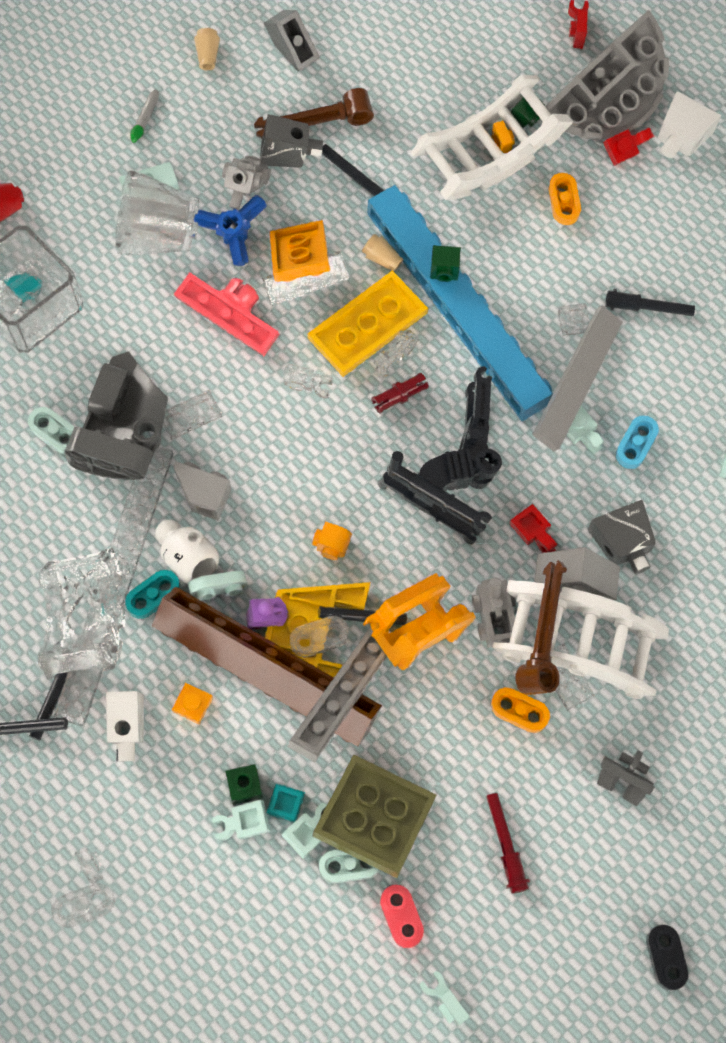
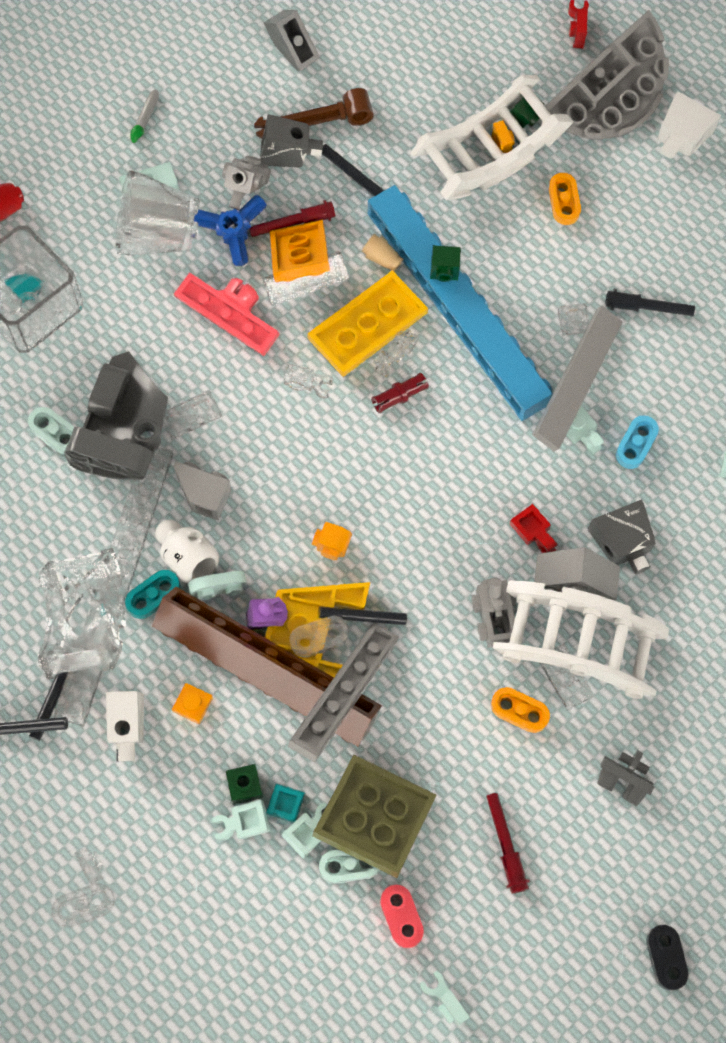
tan cone [194,28,220,70] -> none
light orange animal [363,573,476,670] -> none
black piece [378,366,502,545] -> none
reddish brown piece [515,560,567,695] -> none
red plate [603,127,654,166] -> none
none -> dark red pin [249,200,336,237]

